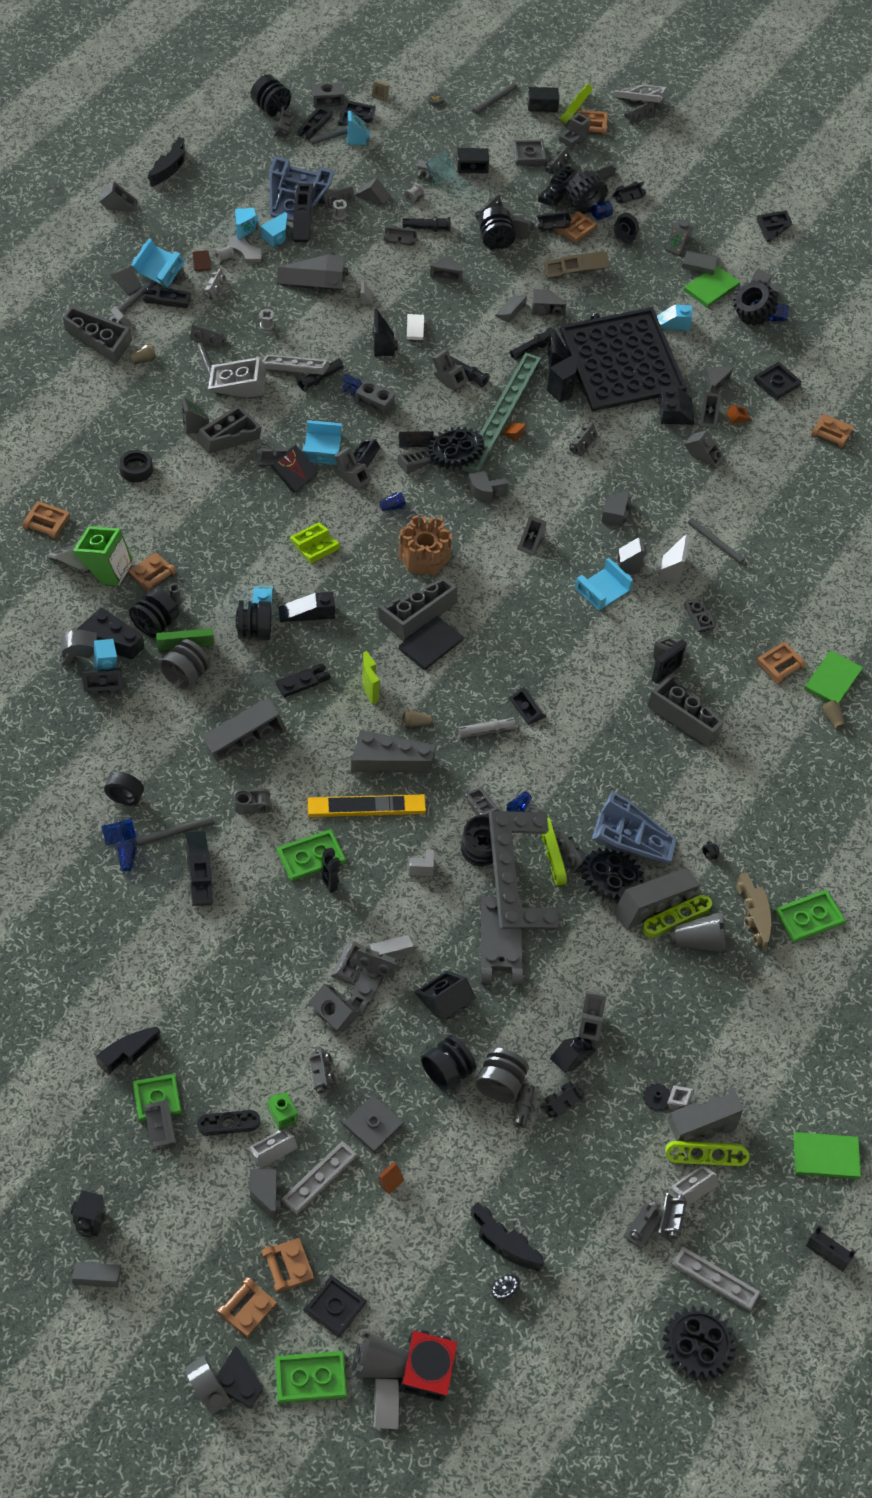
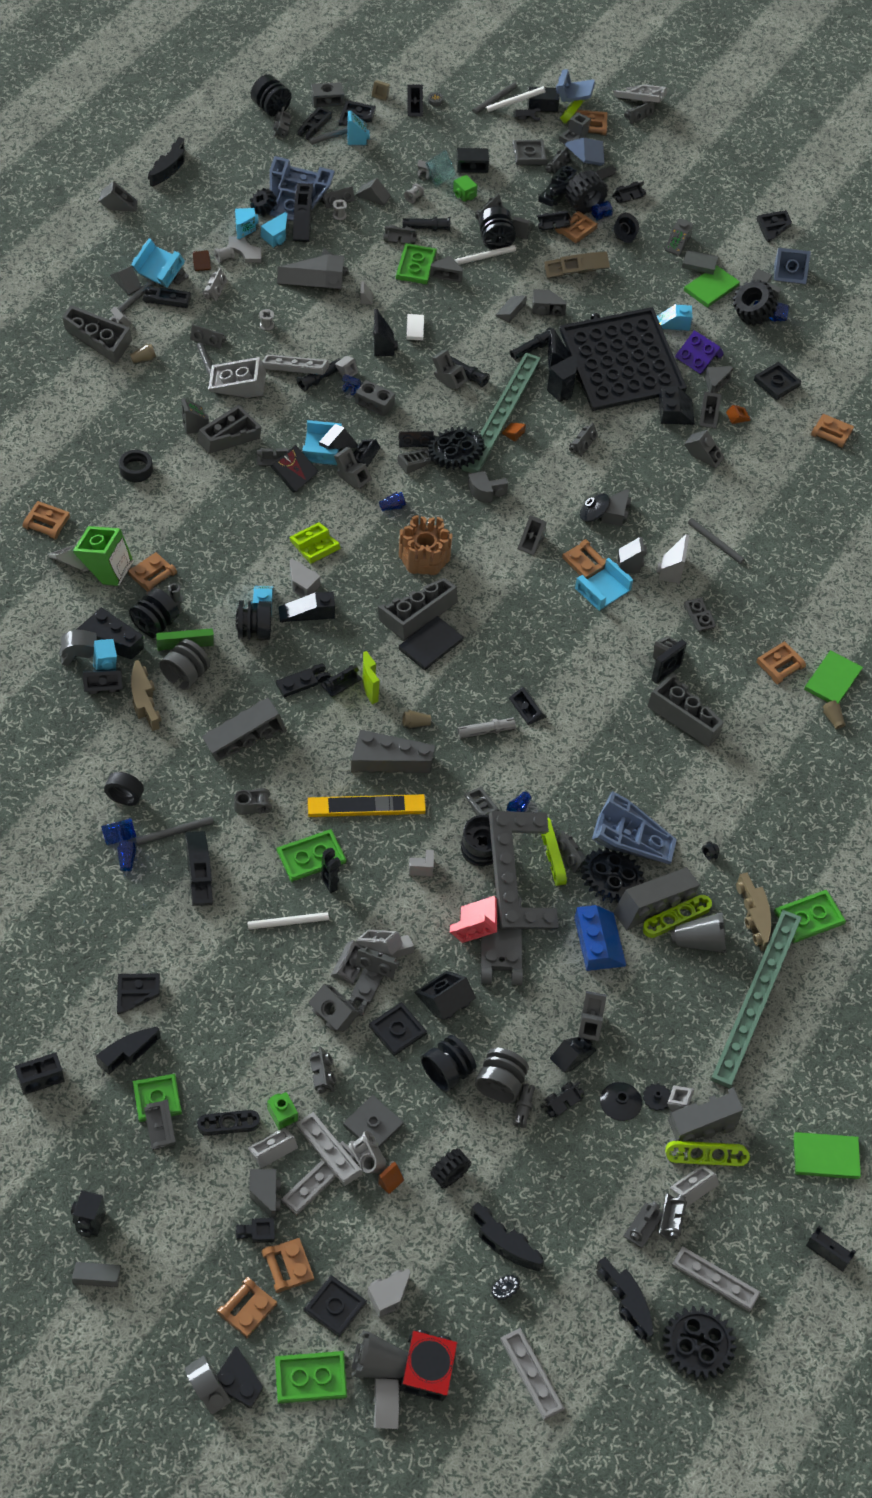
none -> black brick [15,1052,65,1095]
none -> black wing [117,973,160,1014]
none -> dark tan slope [131,660,161,731]
none -> black plate [236,1218,275,1243]
none -> white bar [247,912,329,930]
none -> black gear [250,188,277,217]
none -> light grey slope [289,558,320,597]
none -> light grey tile [296,1112,363,1186]
none -> black slope [319,424,358,449]
none -> black hinge [321,665,362,697]
none -> light grey slope [335,356,358,381]
none -> light grey piece [348,1131,386,1174]
none -> light grey slope [356,929,403,955]
none -> light grey slope [368,1268,411,1318]
none -> black tile [369,1002,427,1056]
none -> bright green tile [396,243,437,285]
none -> black slope [407,84,423,116]
none -> black tyre [430,1148,471,1189]
none -> bracket [450,896,497,943]
none -> bright green brick [453,175,478,202]
none -> white bar [455,245,516,265]
none -> white bar [487,86,546,112]
none -> light grey tile [500,1328,564,1420]
none -> black plate [513,108,541,121]
none -> sand blue bracket [556,69,595,102]
none -> medium nougat plate [562,539,606,579]
none -> sand blue slope [565,138,604,165]
none -> blue slope [574,905,626,971]
none -> black dish [580,493,610,522]
none -> black slope [596,1257,653,1343]
none -> black dish [600,1082,642,1121]
none -> dark purple bracket [675,330,724,374]
none -> sand green plate [711,910,802,1089]
none -> sand blue slope [774,248,811,284]

